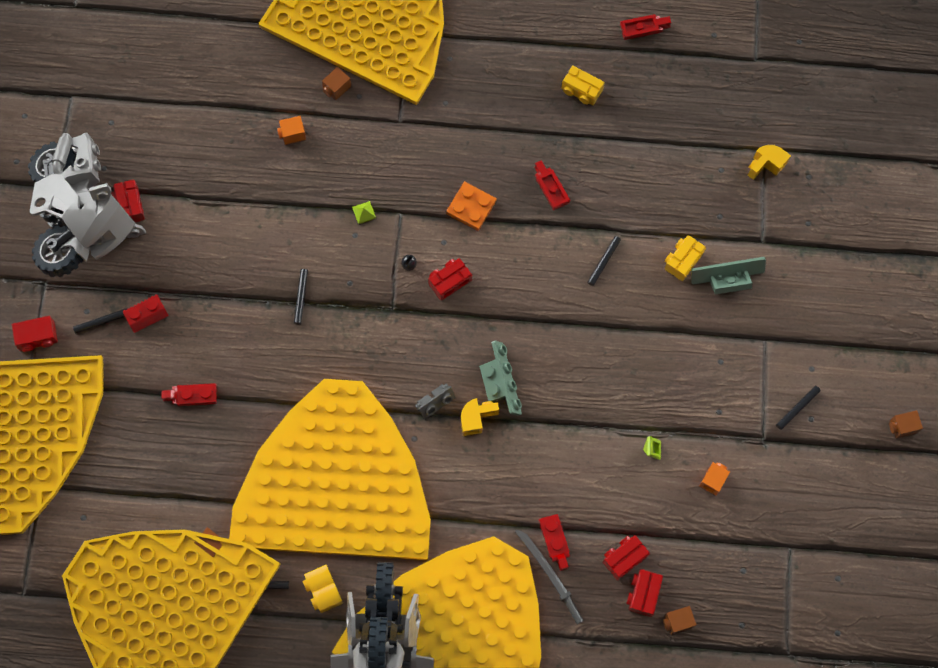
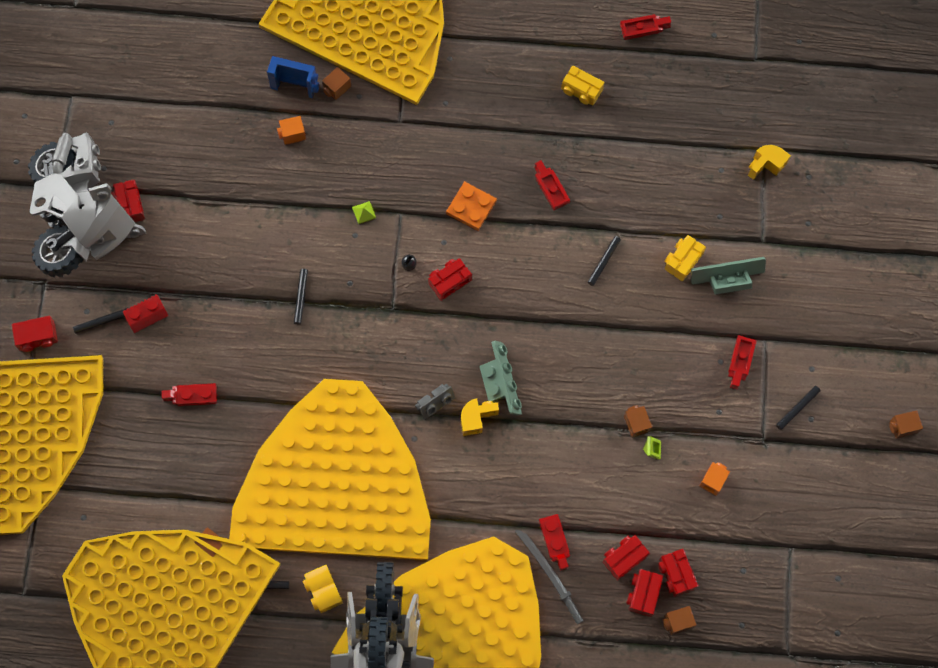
none -> blue panel [267,56,320,98]
none -> dark orange brick [624,405,652,438]
none -> red brick [658,548,698,597]
none -> red hinge [728,335,757,390]

